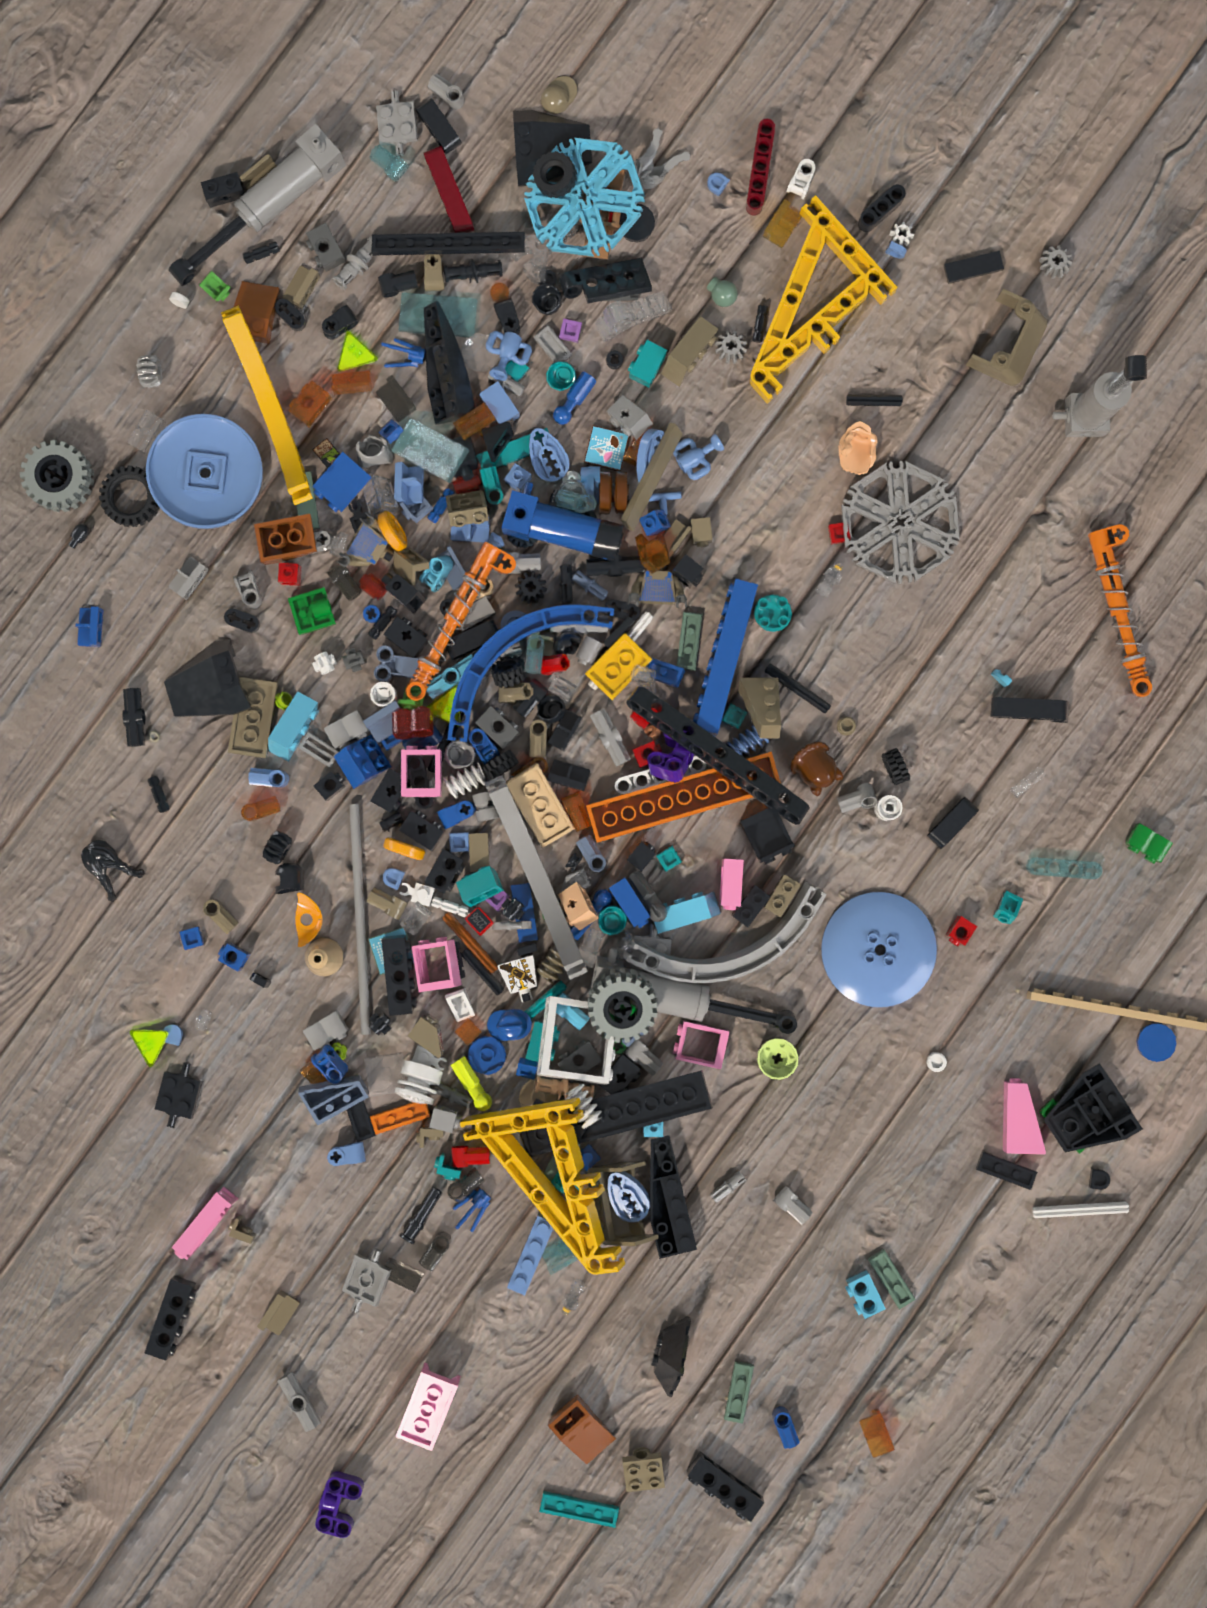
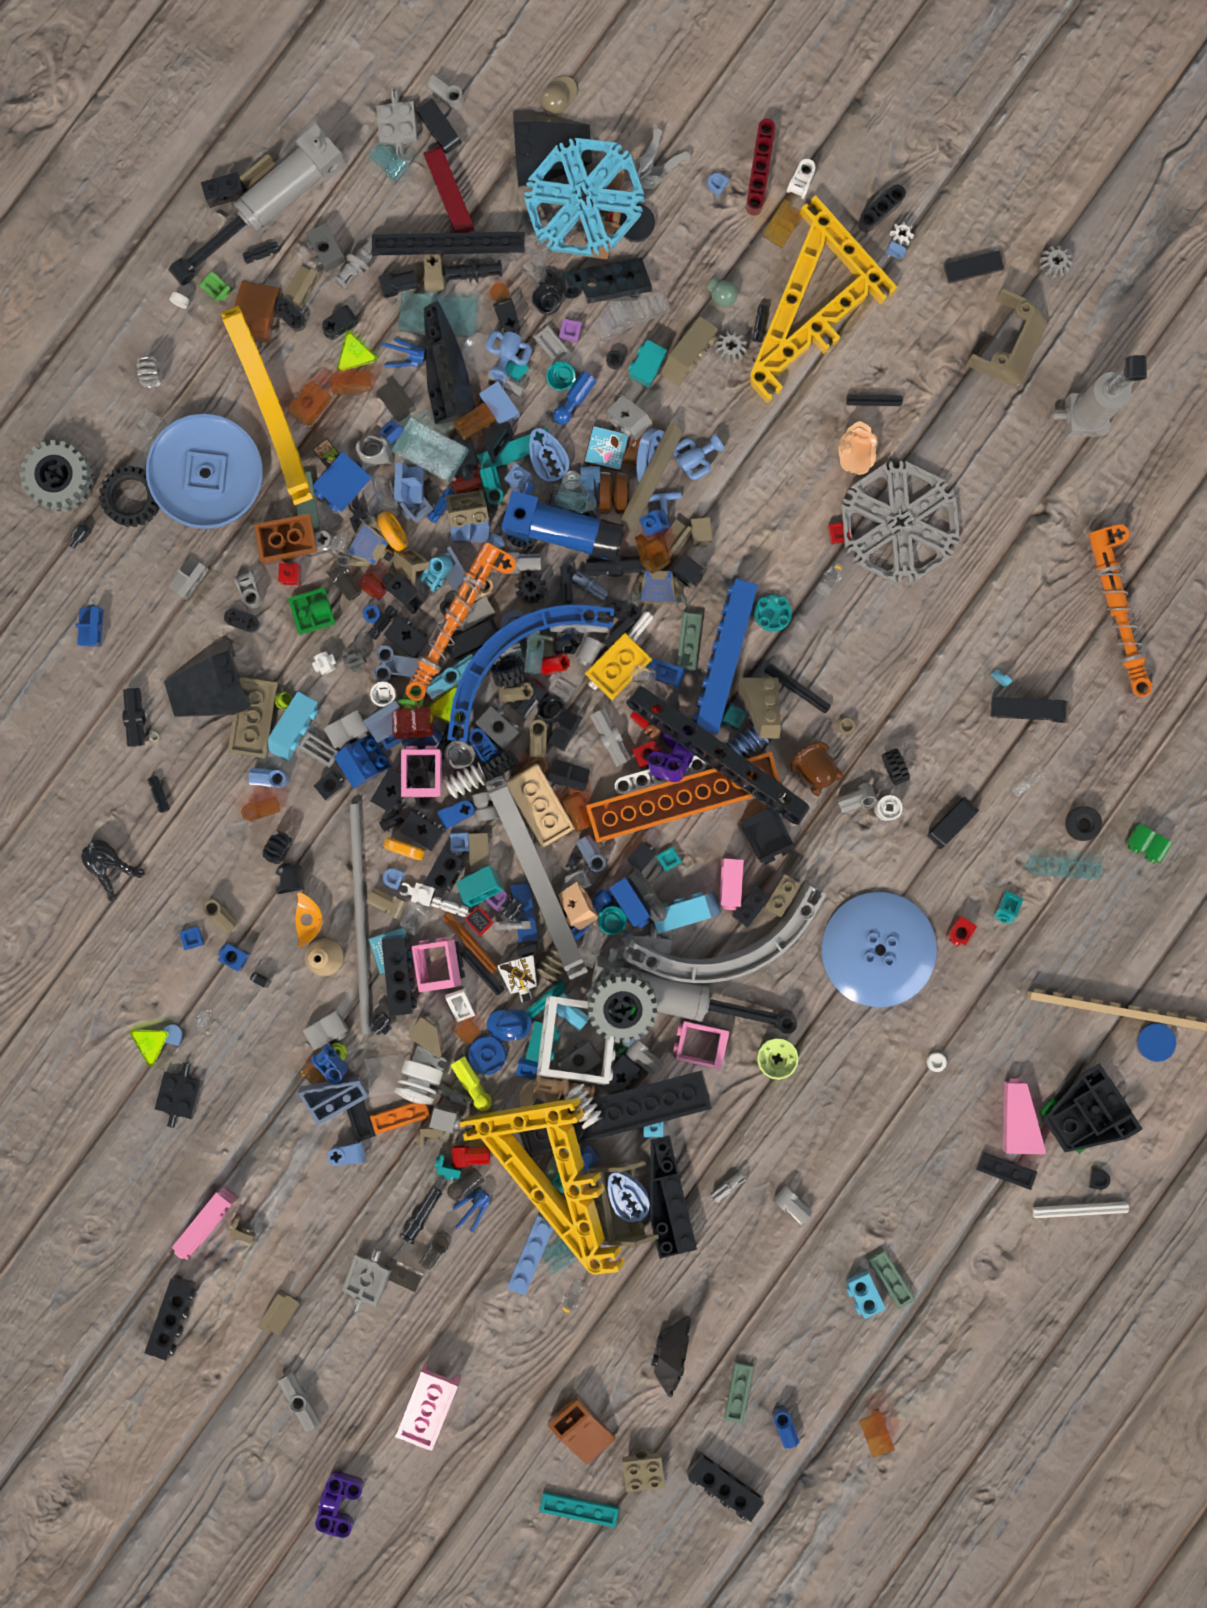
black tyre [533,151,577,198] -> none
none -> black tyre [1065,806,1102,841]

